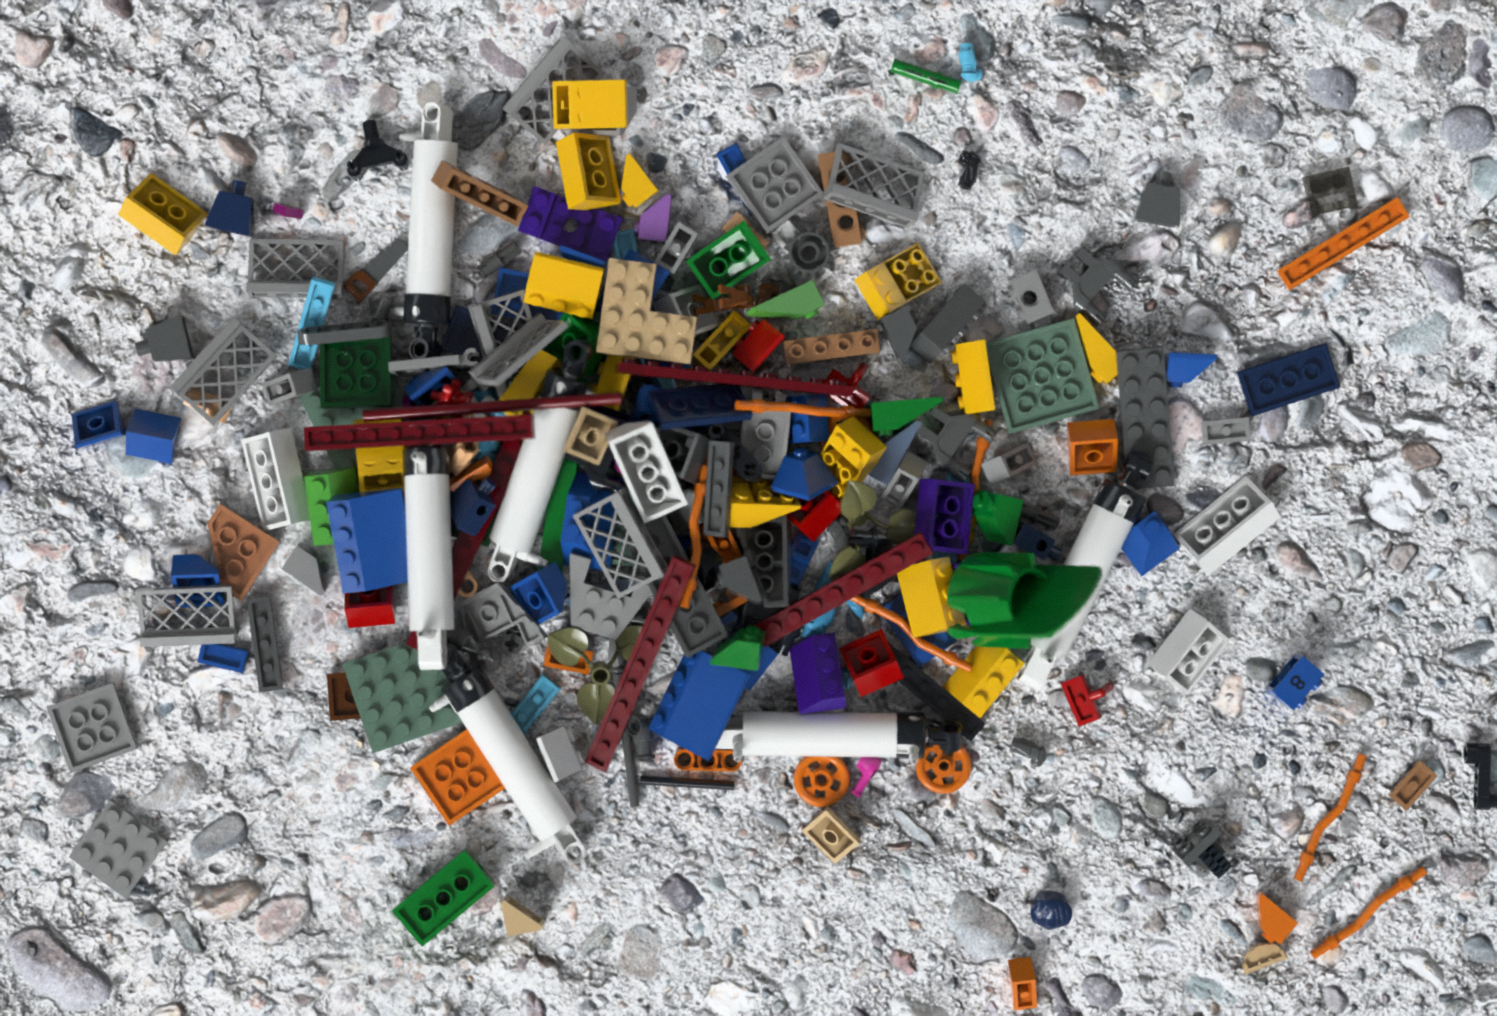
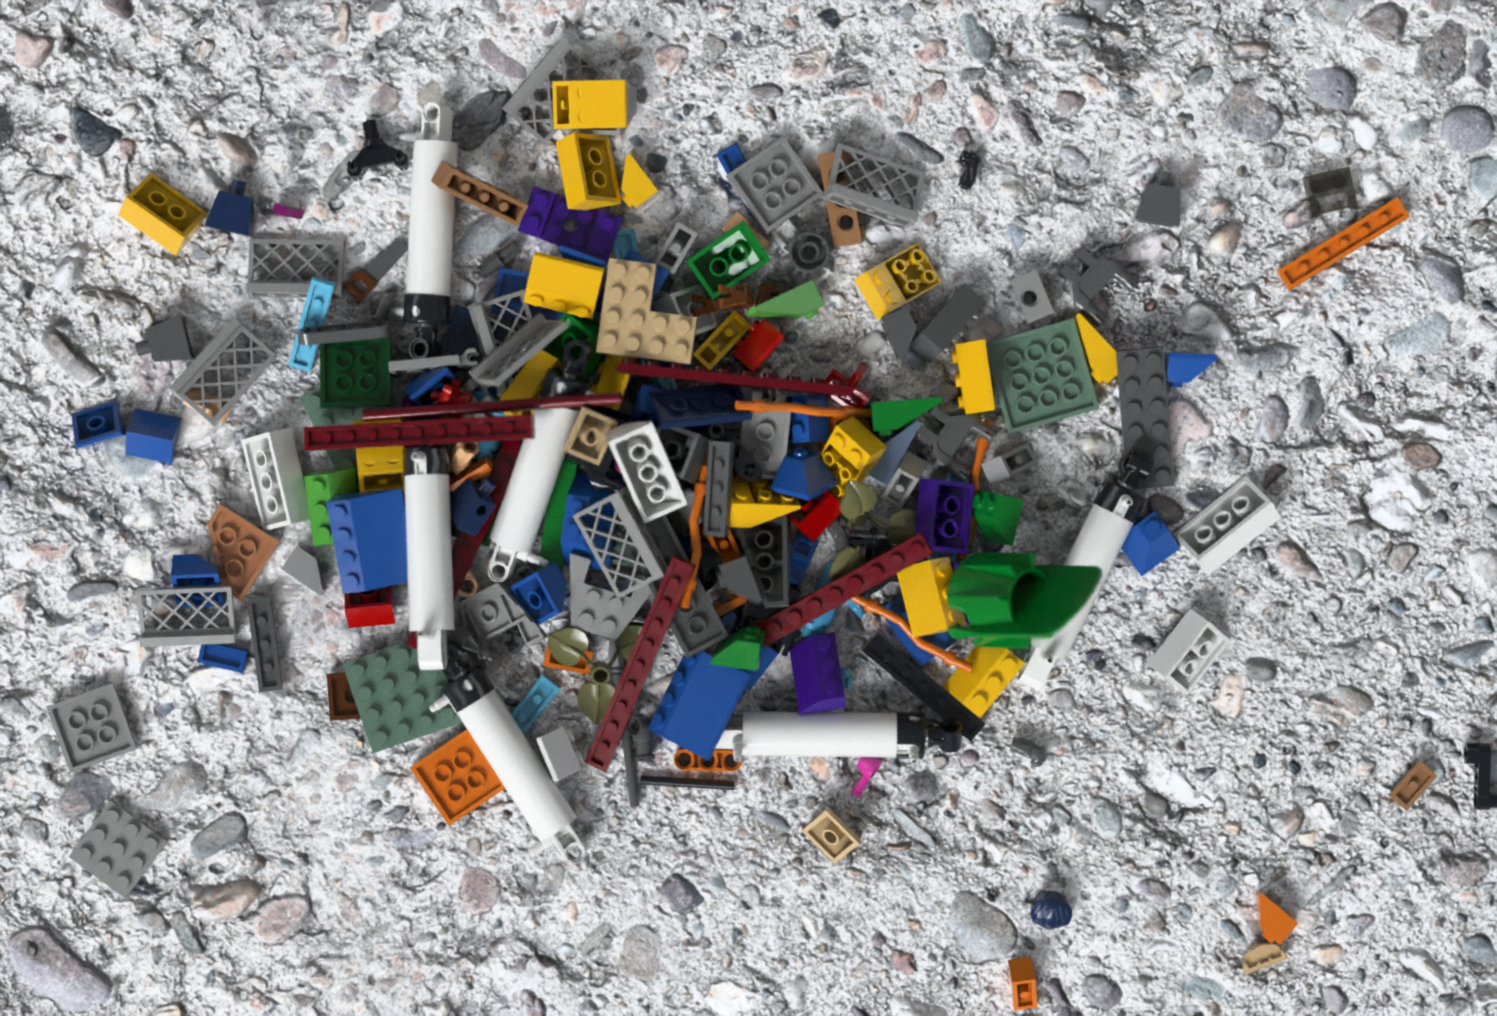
light grey slope [262,368,318,406] -> none
green brick [392,847,496,947] -> none
tan slope [501,895,545,937] -> none
medium lavender slope [634,194,672,243] -> none
medium nougat brick [783,329,880,365] -> none
orange plate [794,756,850,807] -> none
red slope [839,629,904,697] -> none
green pin [890,58,962,94] -> none
orange plate [915,743,972,794] -> none
medium azure arm [958,43,983,82] -> none
dark blue torso [1013,521,1062,562] -> none
dark grey axle [1020,502,1060,530] -> none
red plate [1060,674,1114,726] -> none
orange slope [1067,419,1118,476] -> none
dark grey plate [1172,818,1232,879] -> none
light grey plate [1201,417,1251,445] -> none
dark blue tile [1236,343,1341,417] -> none
blue brick [1265,654,1324,710] -> none
orange bar [1294,753,1367,882] -> none
orange bar [1309,866,1427,959] -> none

